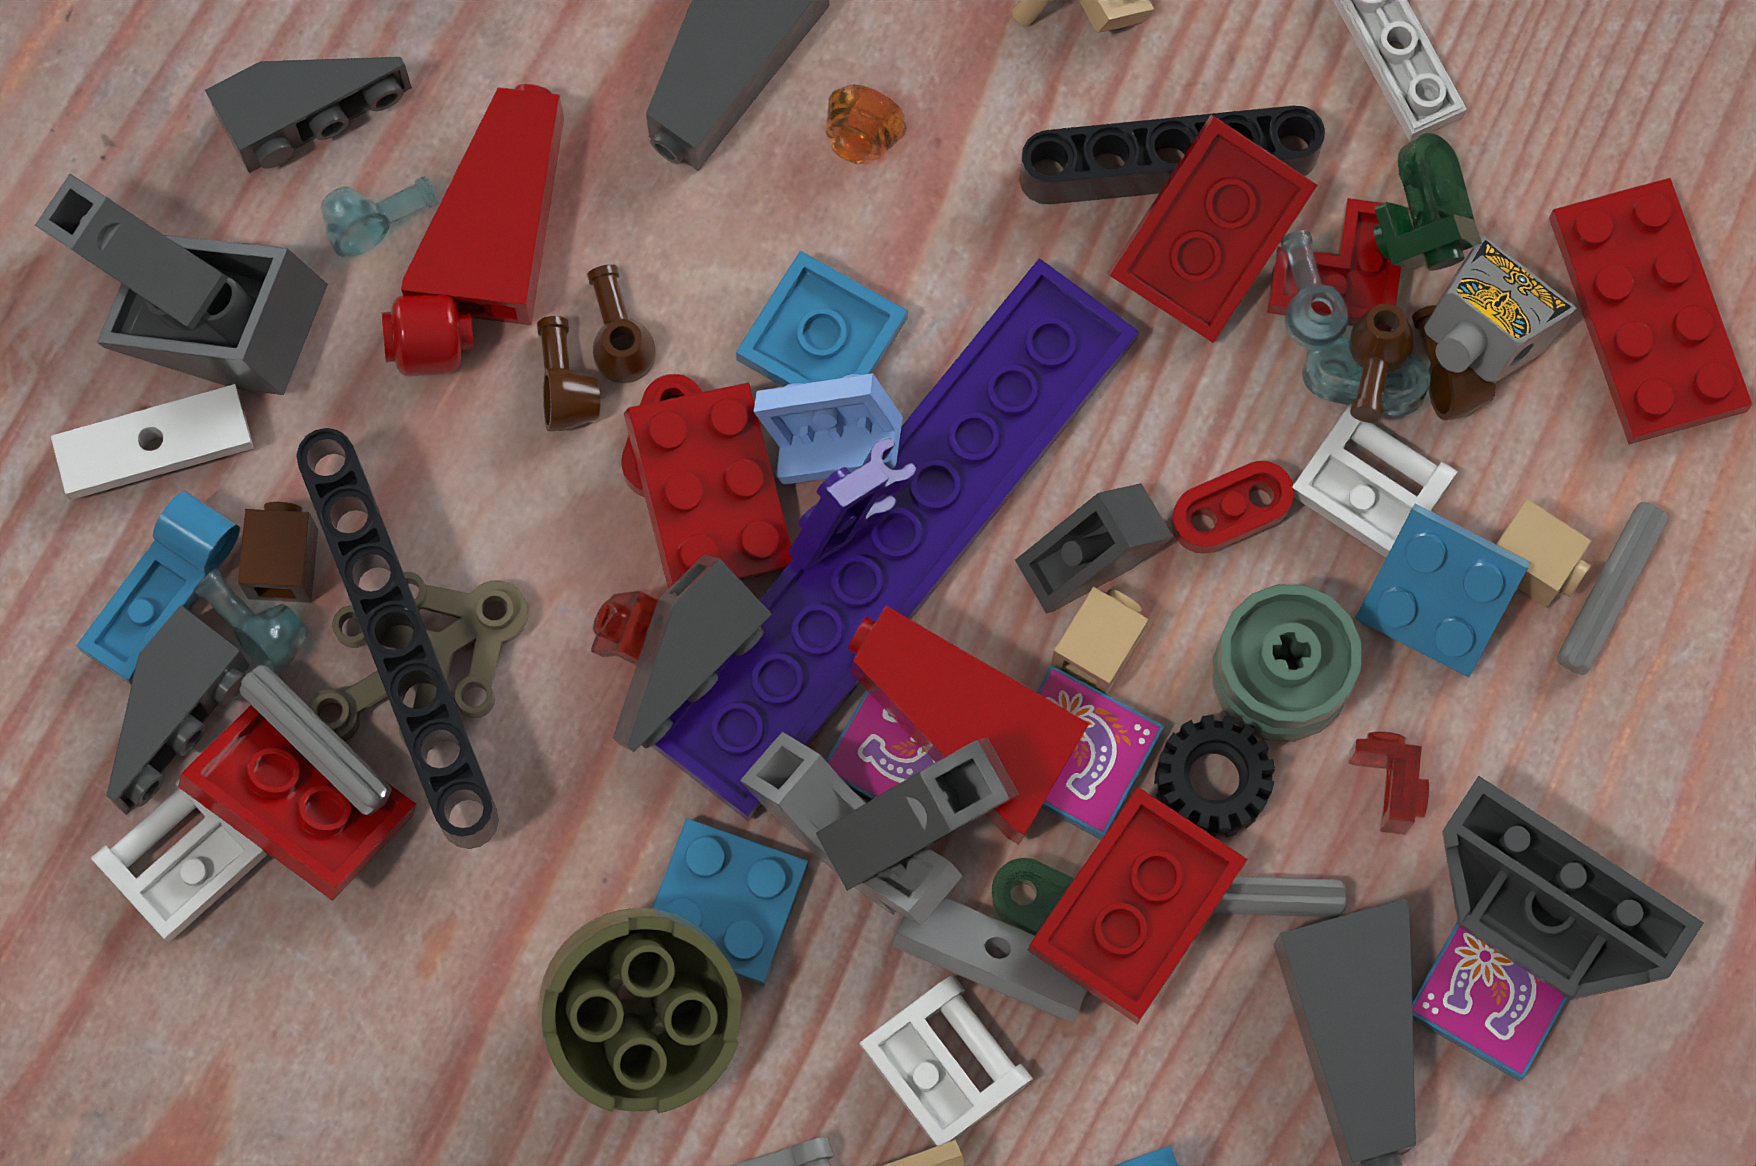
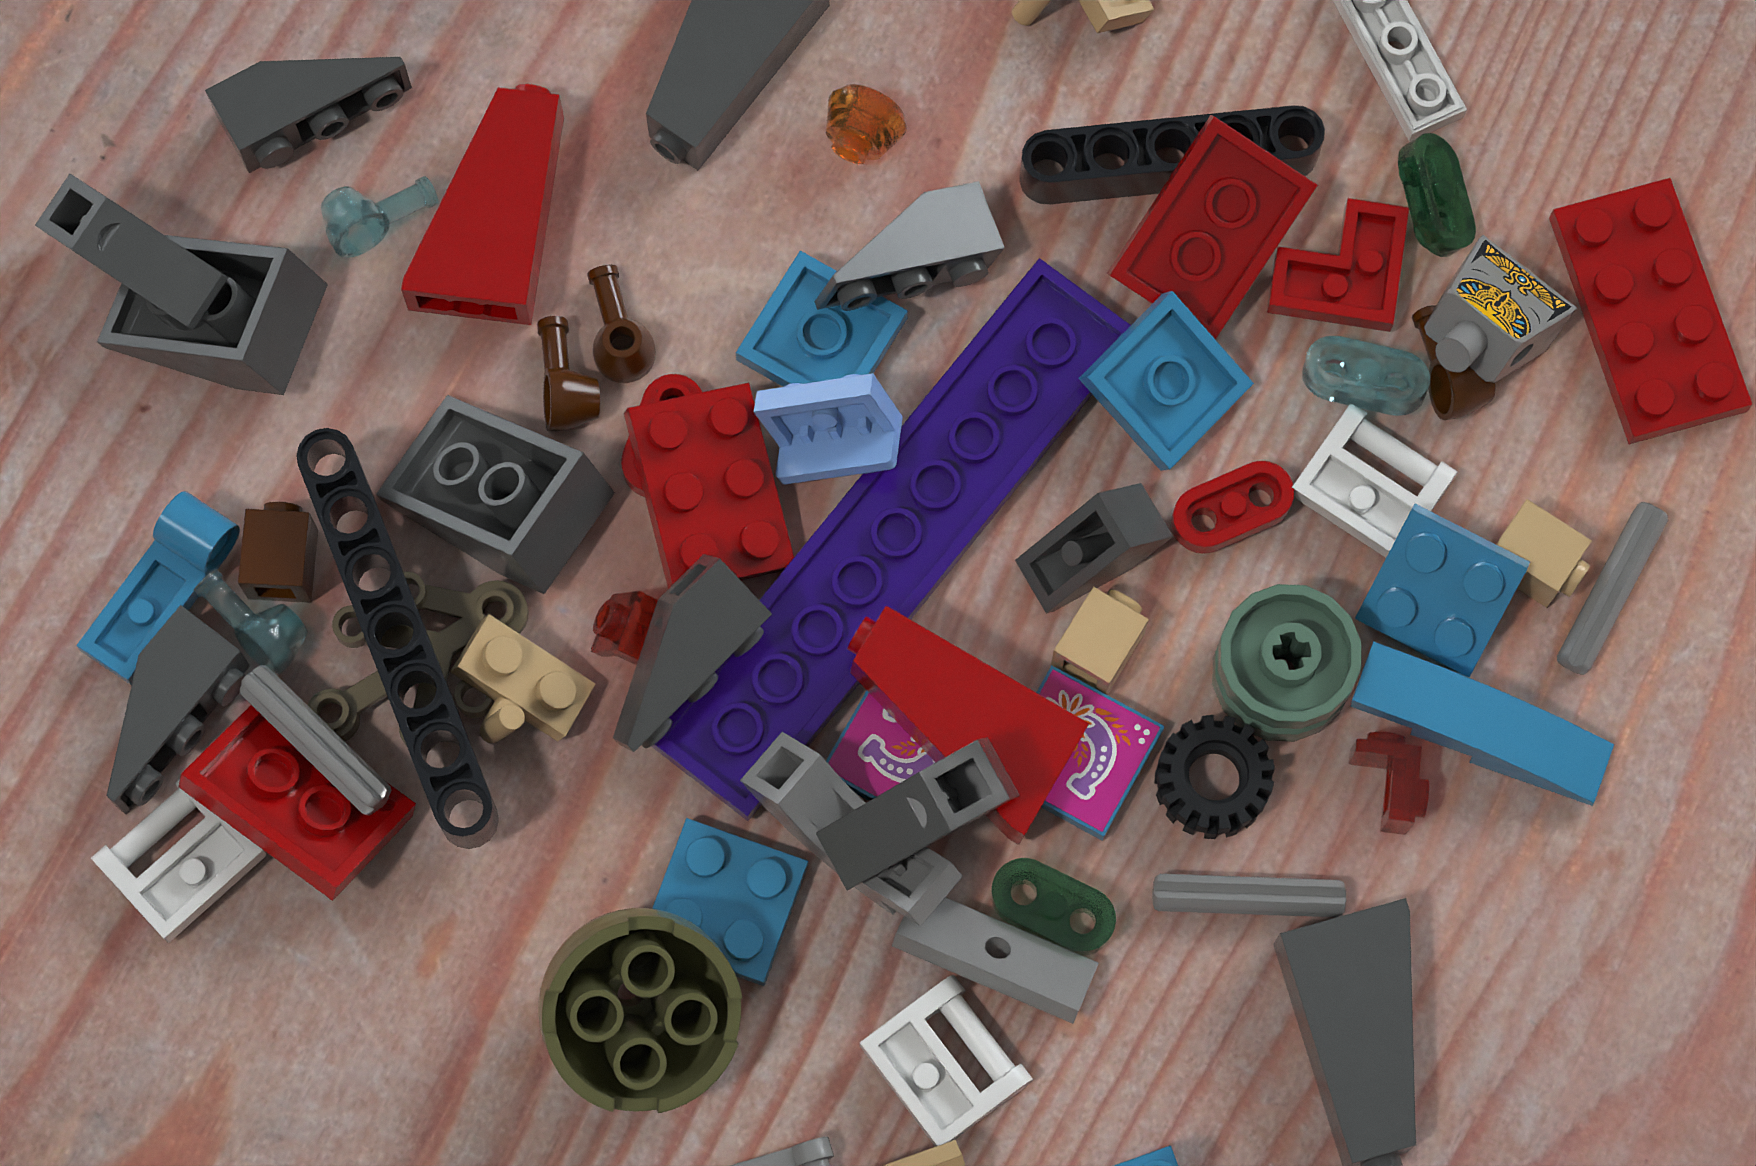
white tile [51,384,254,500] -> none
red head [381,294,474,377] -> none
dark purple plate [788,438,917,571] -> none
red plate [1027,787,1248,1025] -> none
clear light blue bar [1280,230,1349,350] -> none
reddish brown bar [1349,304,1413,423] -> none
dark green bracket [1374,202,1482,271] -> none
tile [1412,920,1567,1081] -> none
dark grey wedge [1442,776,1704,1000] -> none
none -> dark grey slope [376,395,615,594]
none -> tan plate [451,614,595,744]
none -> slope [814,181,1005,311]
none -> dark azure plate [1078,291,1254,471]
none -> dark azure slope [1351,641,1614,806]

